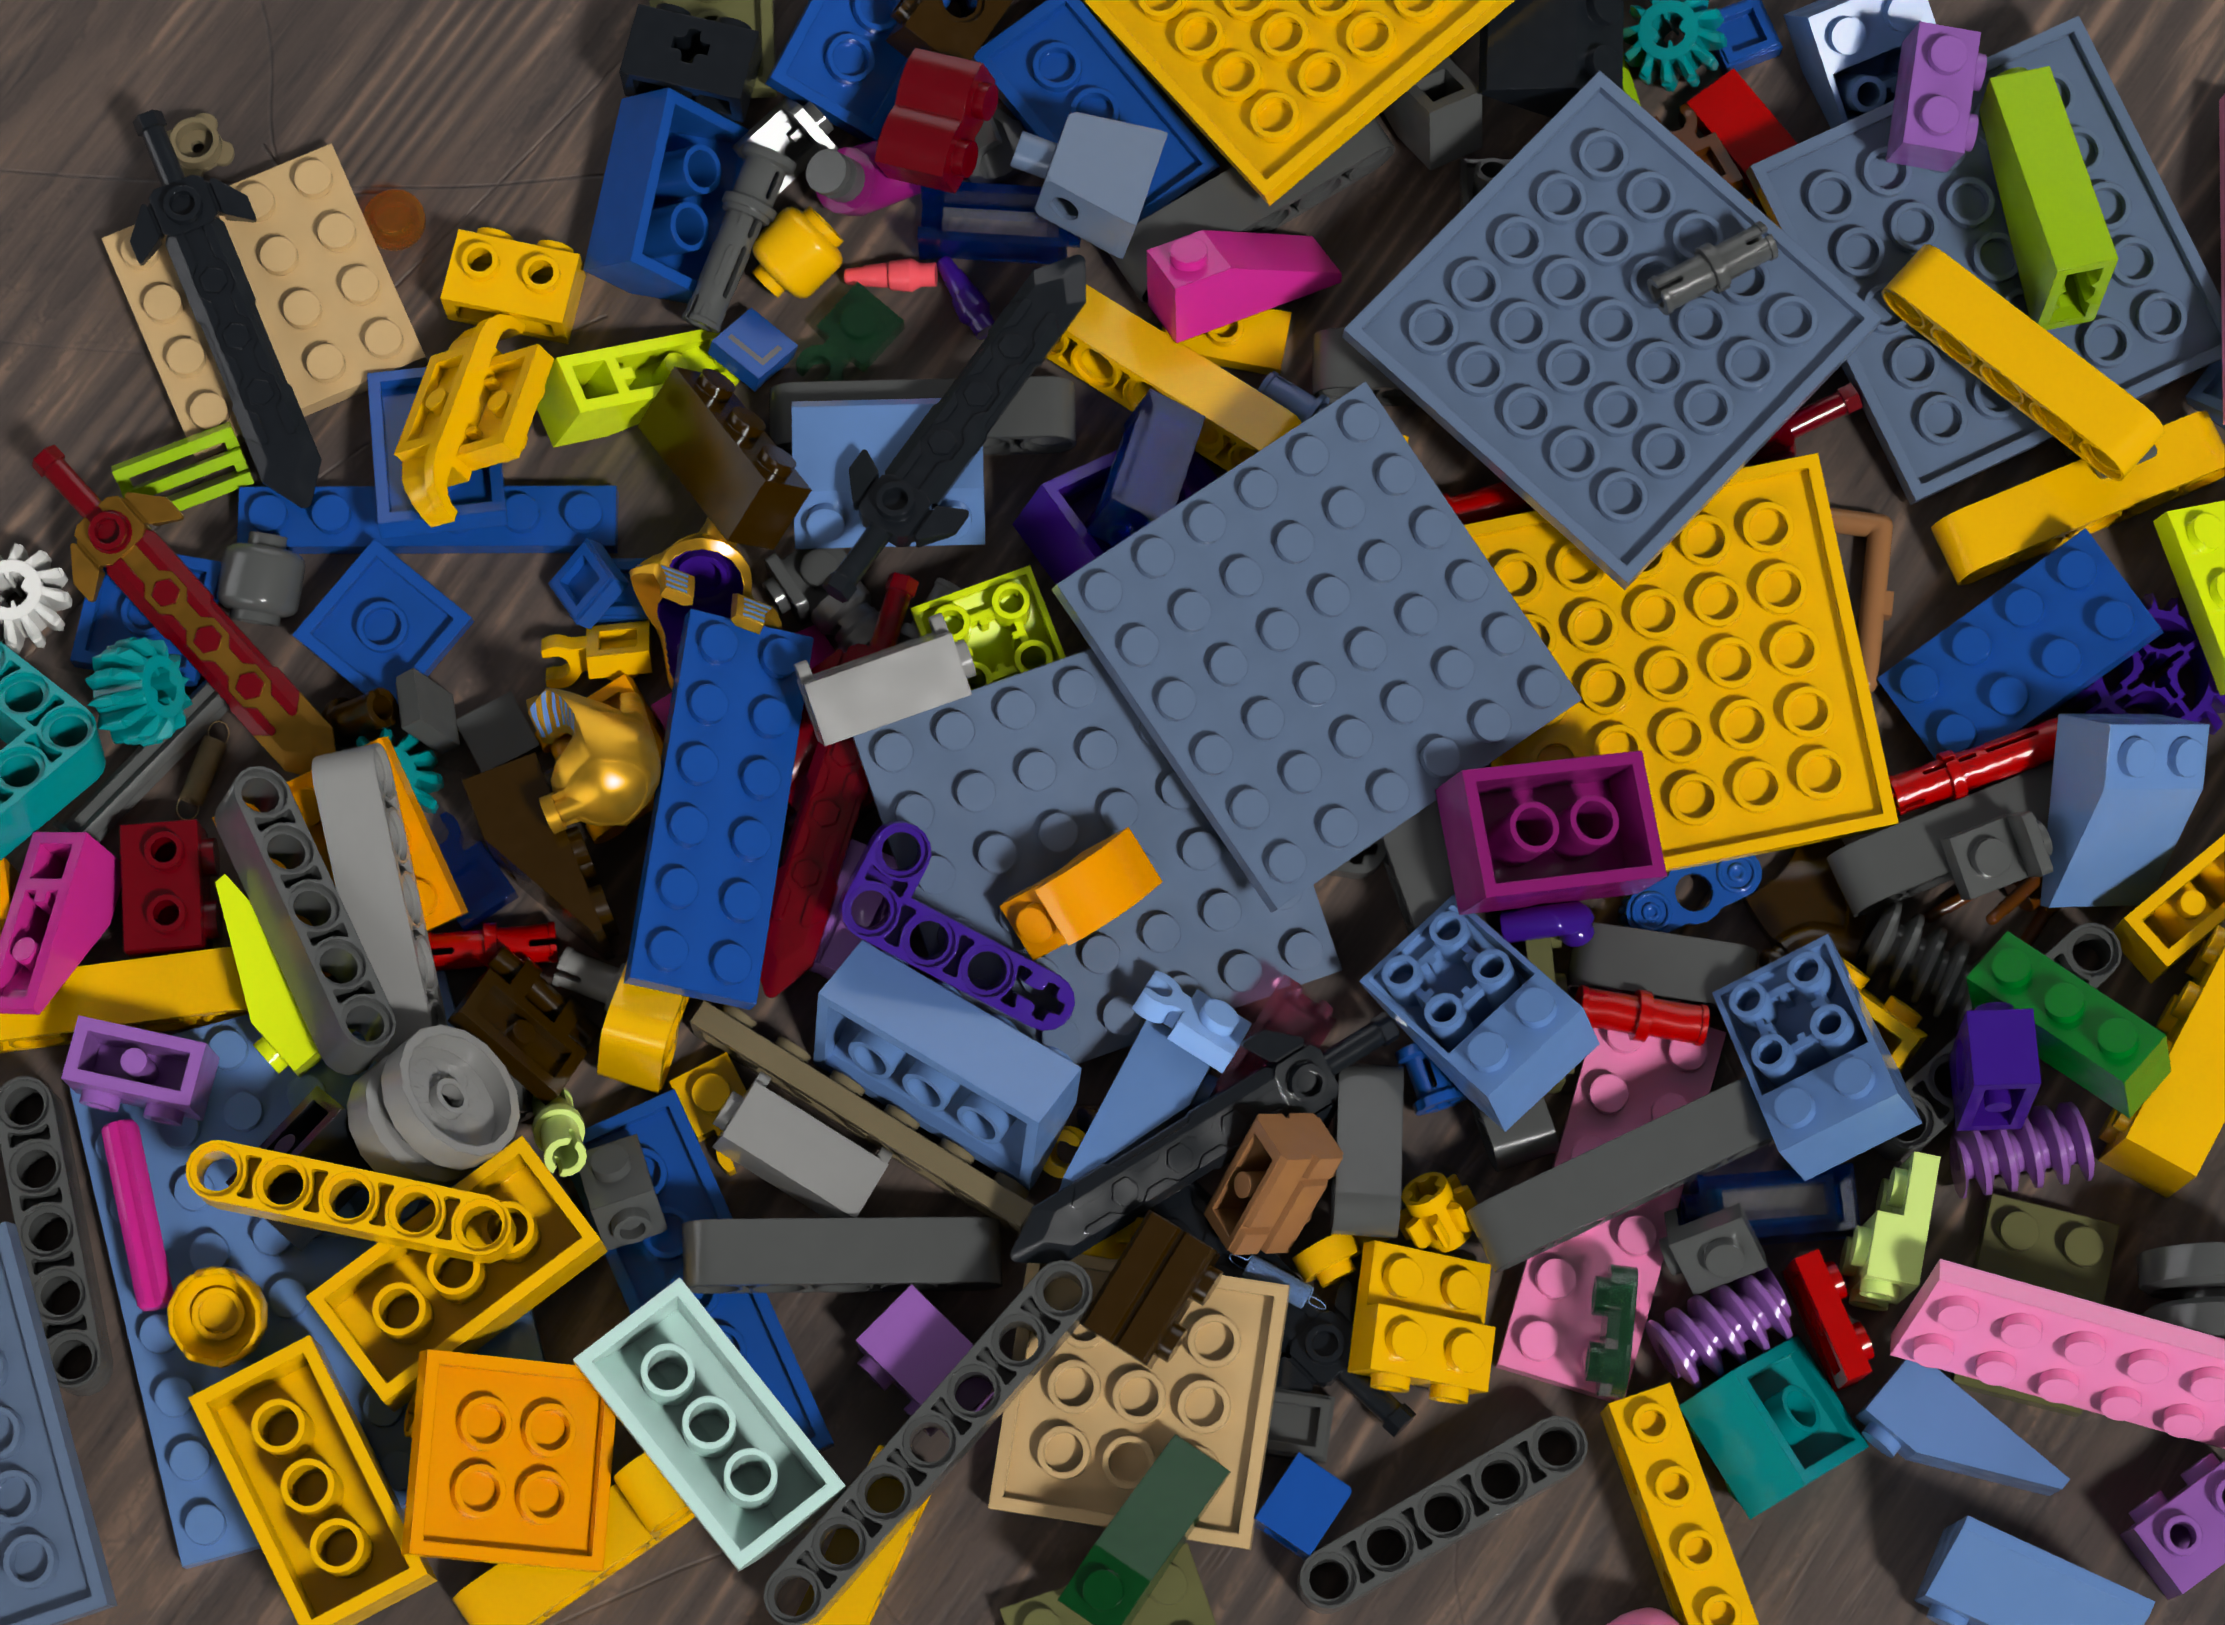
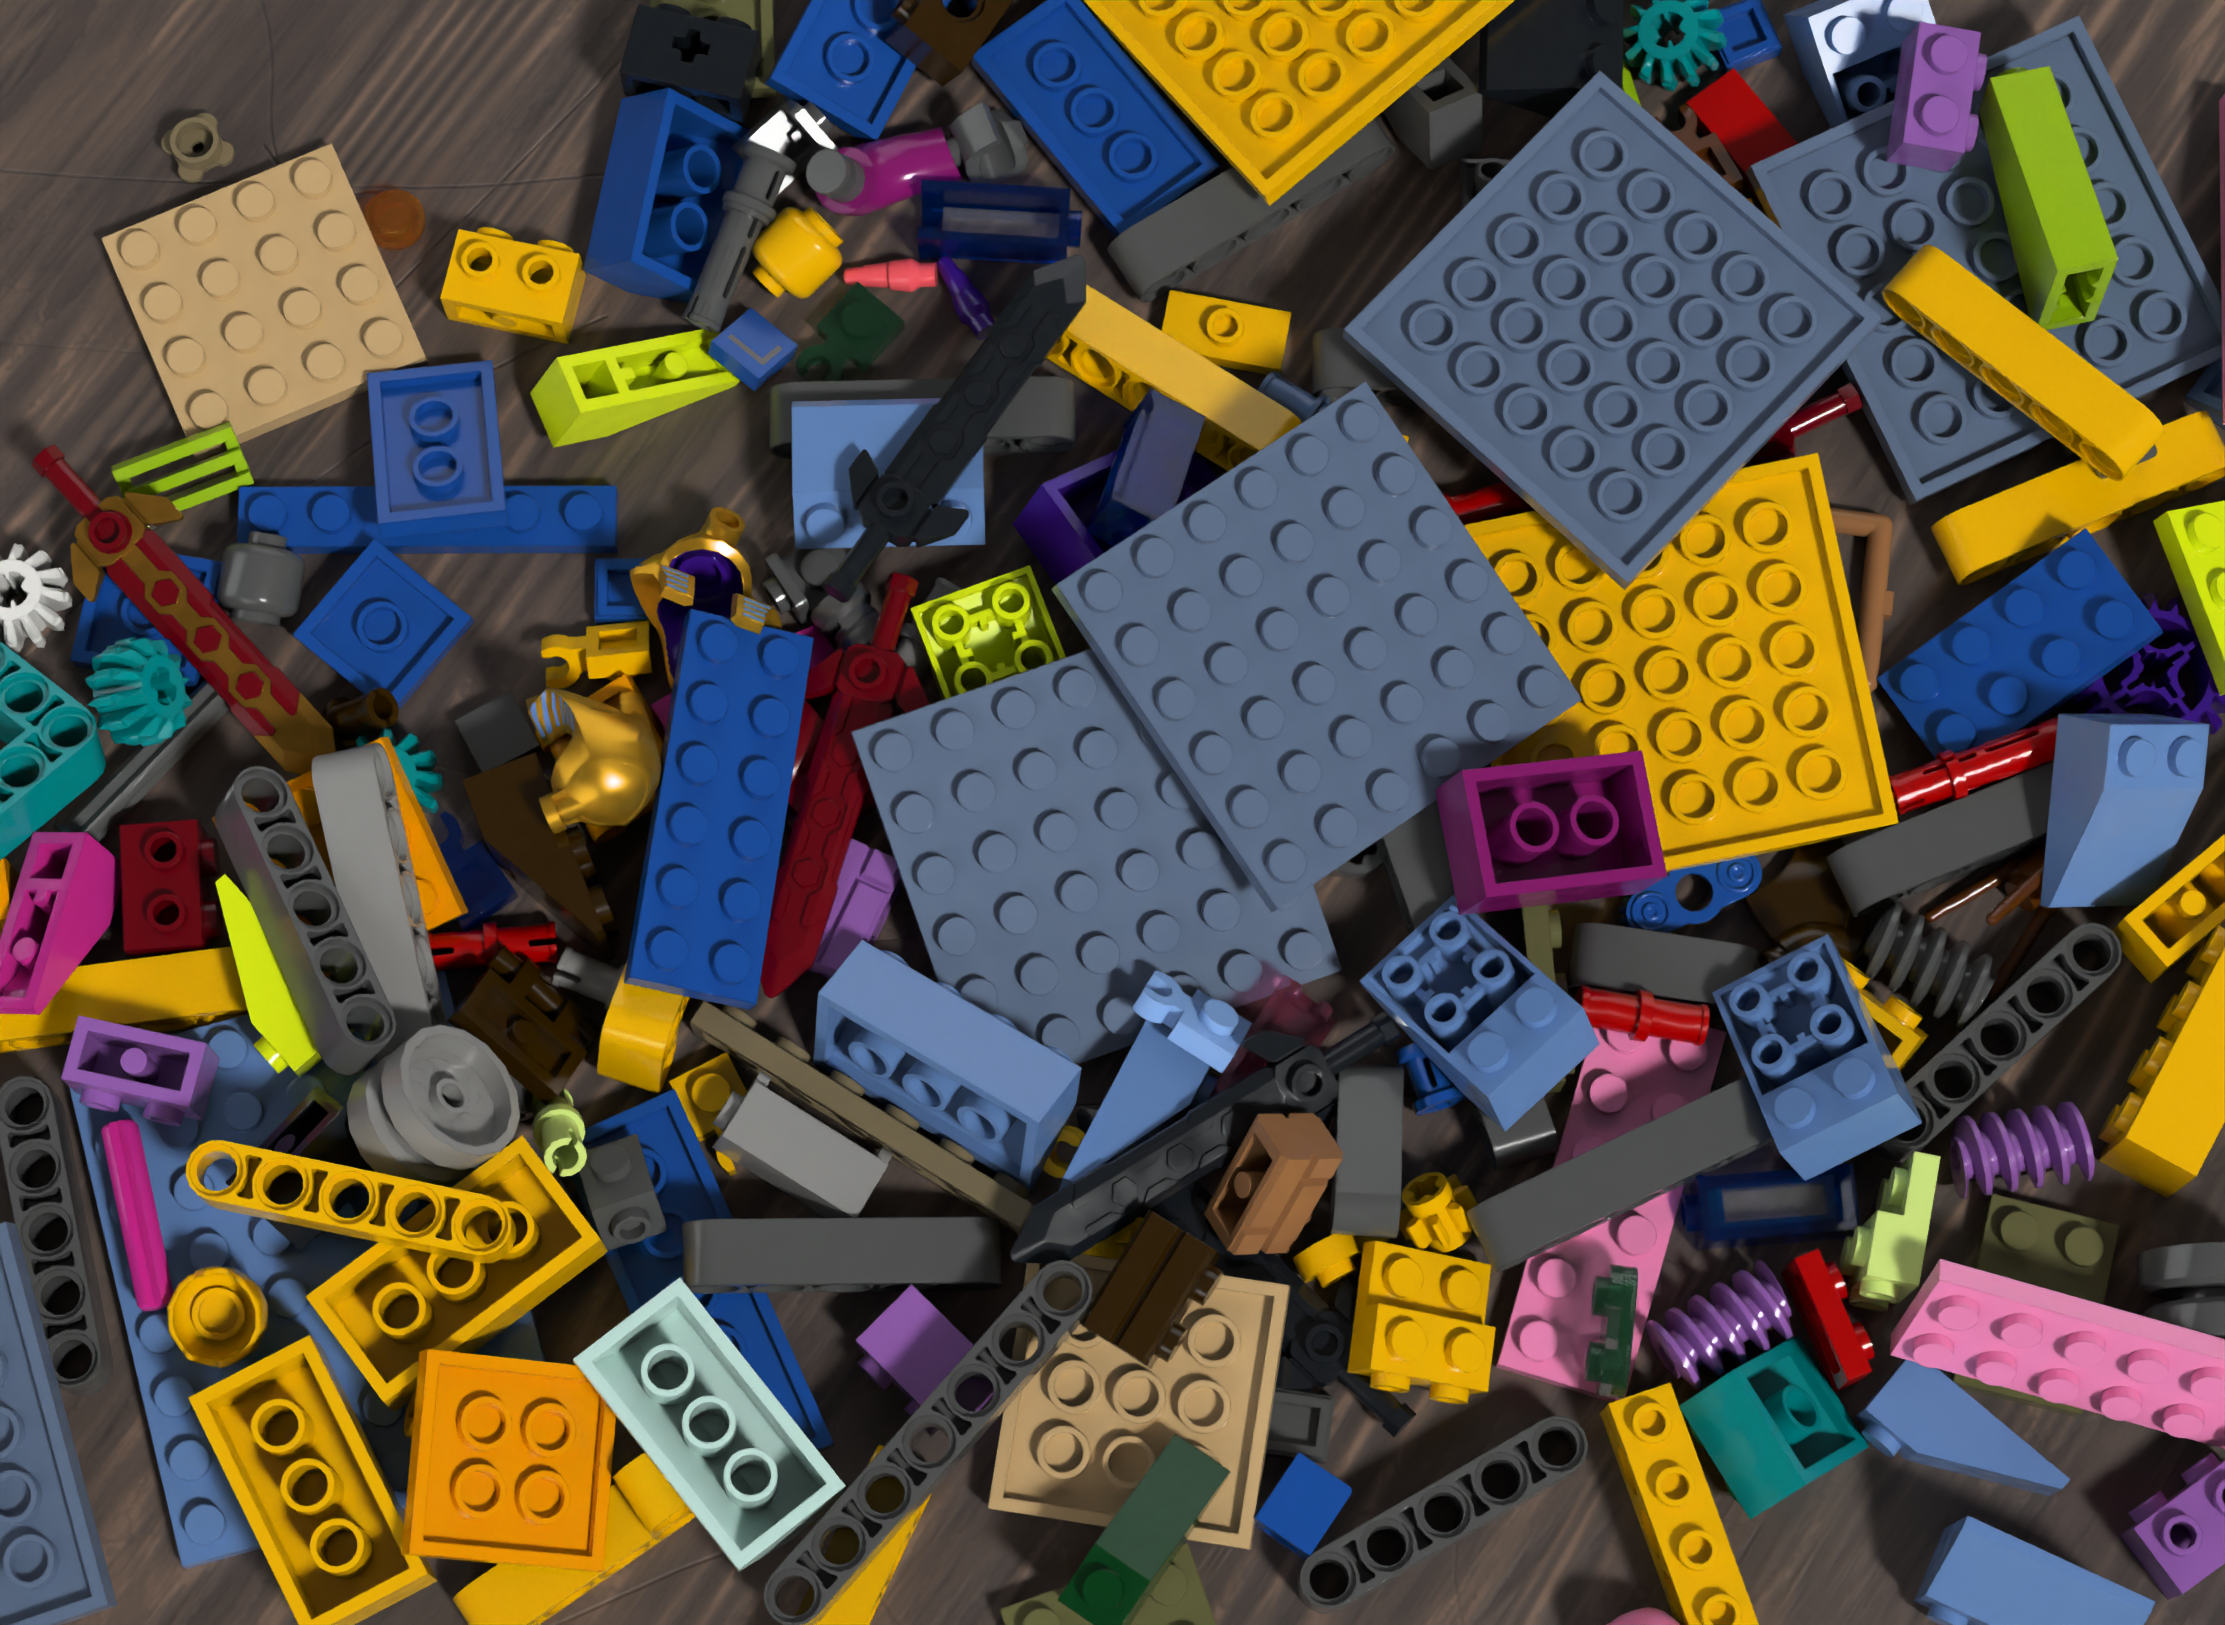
black sword [130,109,322,509] -> none
tan piece [176,721,230,820] -> none
yellow plate [394,314,554,528] -> none
dark grey tile [396,668,460,755] -> none
blue tile [548,538,630,630] -> none
dark brown brick [638,367,812,550] -> none
light grey brick [794,613,976,746] -> none
dark purple beam [838,820,1075,1031] -> none
dark red brick [875,48,998,194] -> none
light orange brick [999,827,1163,961] -> none
sand blue torso [1010,112,1168,259] -> none
dark pink slope [1146,230,1342,343] -> none
light blue piece [1229,1254,1326,1310] -> none
dark purple arm [1500,901,1595,947] -> none
dark grey pin [1647,221,1778,315] -> none
dark grey bracket [1659,1203,1767,1296] -> none
dark grey bracket [1940,811,2053,900] -> none
dark purple brick [1949,1002,2041,1131] -> none
green brick [1966,931,2171,1119] -> none

